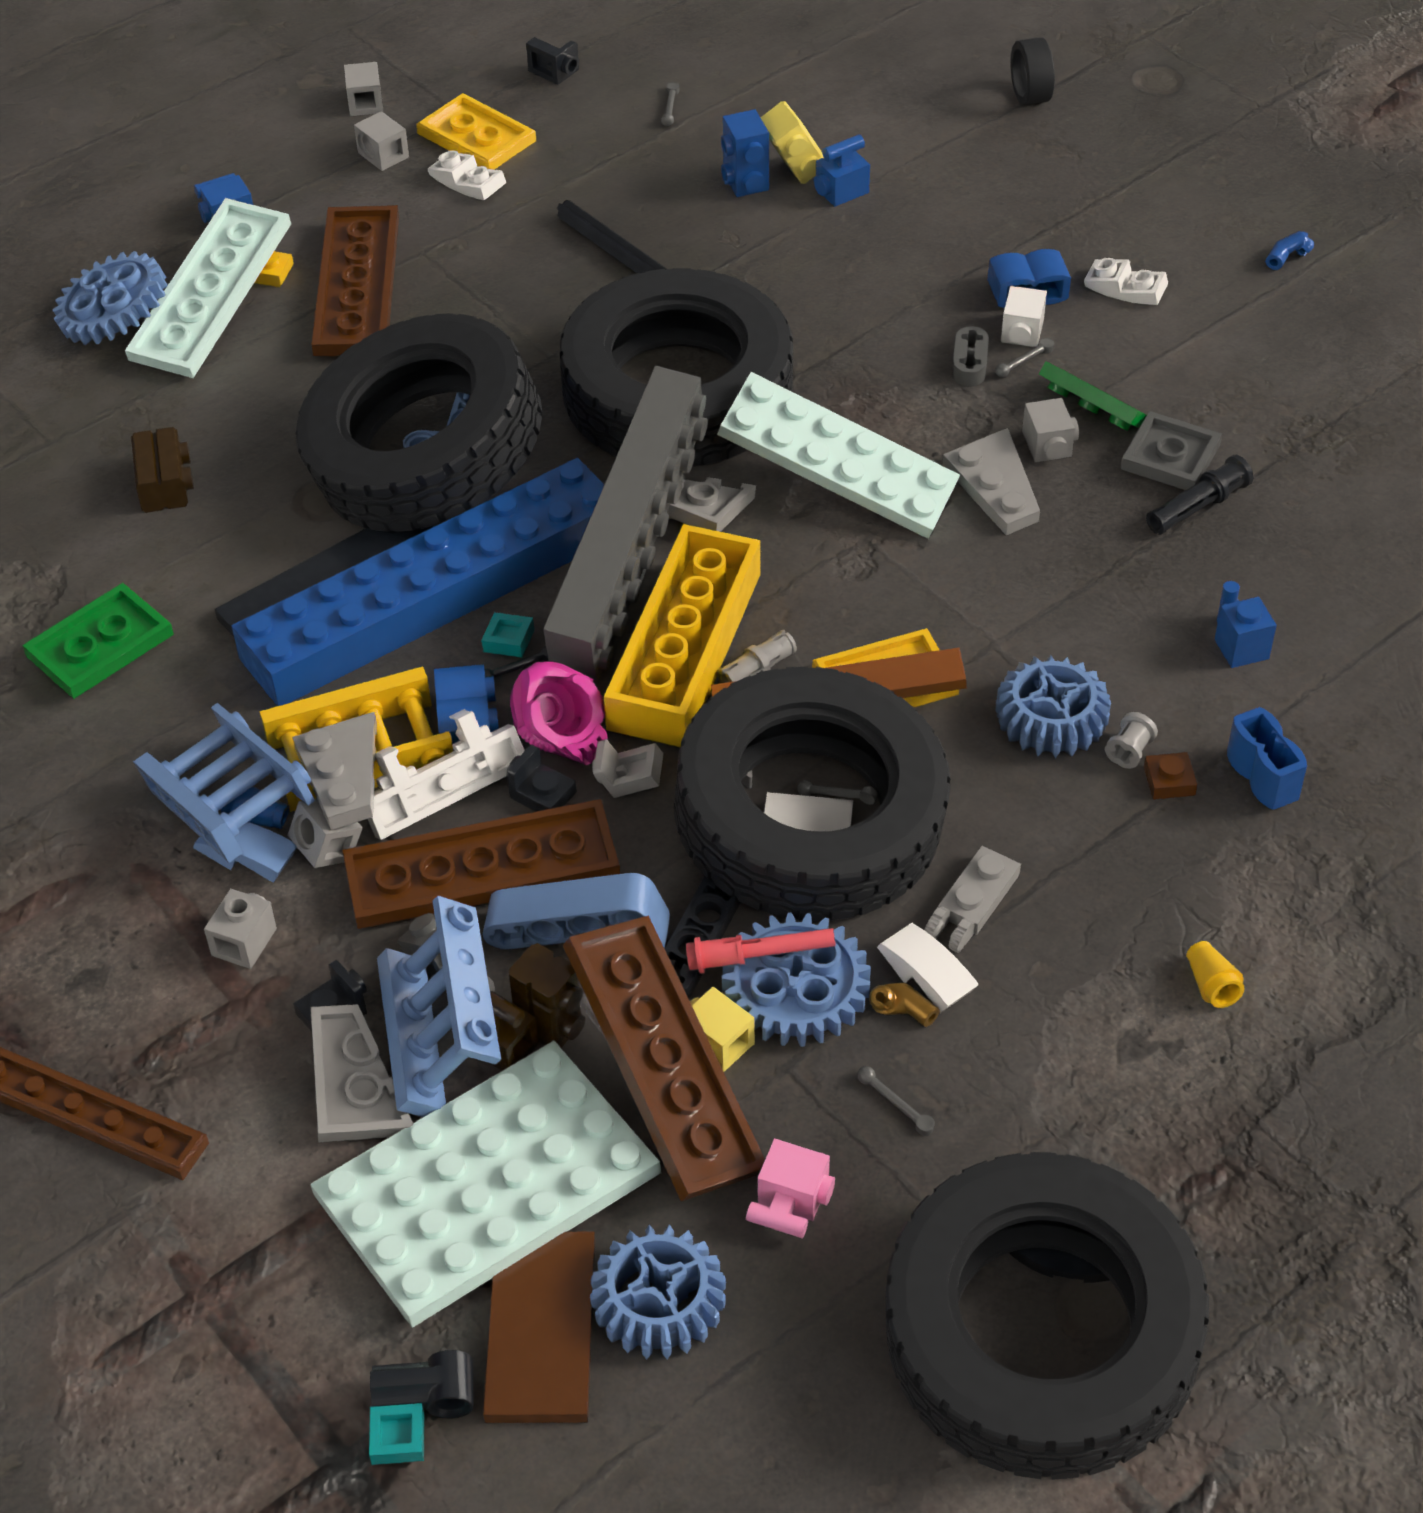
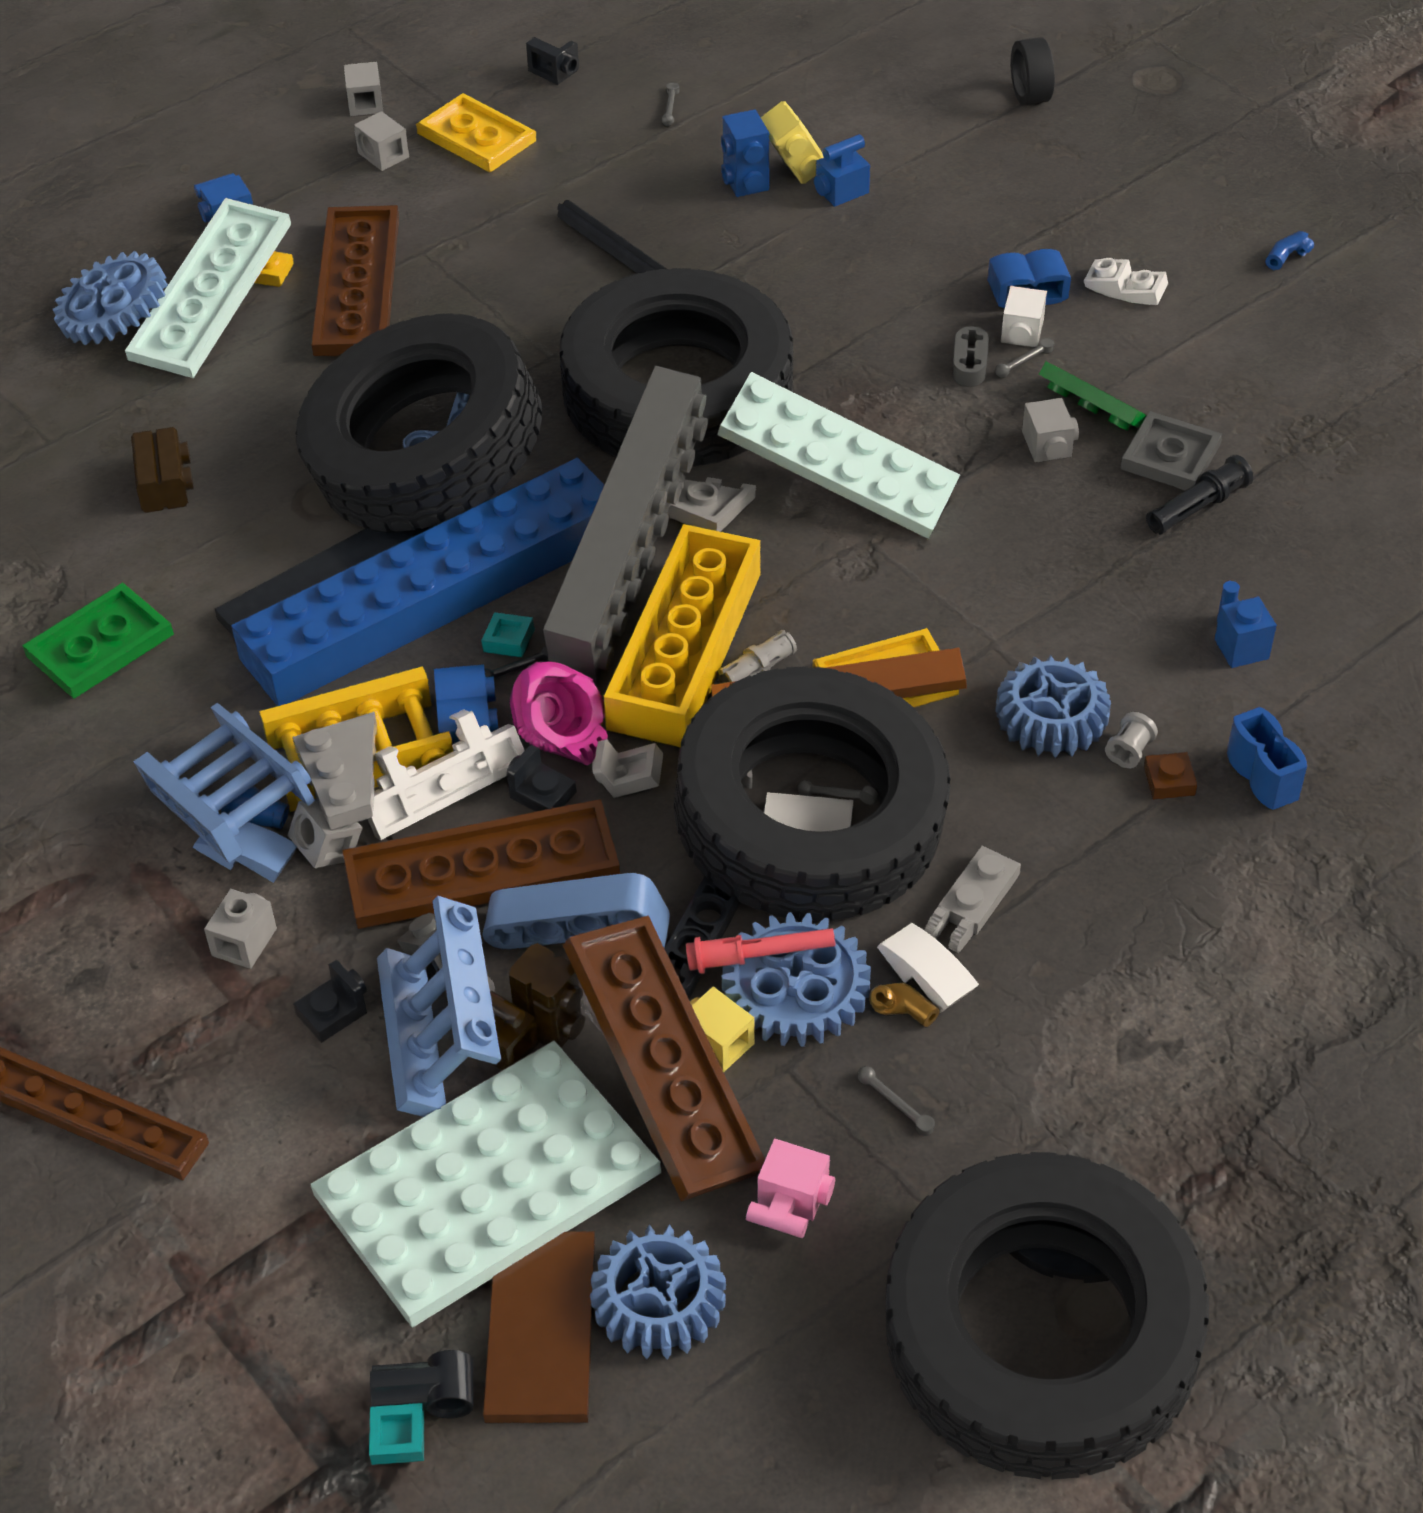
light grey wing [311,1004,413,1142] -> none
white slope [428,151,506,200] -> none
light grey wing [942,428,1040,535] -> none
yellow cone [1186,941,1245,1008] -> none

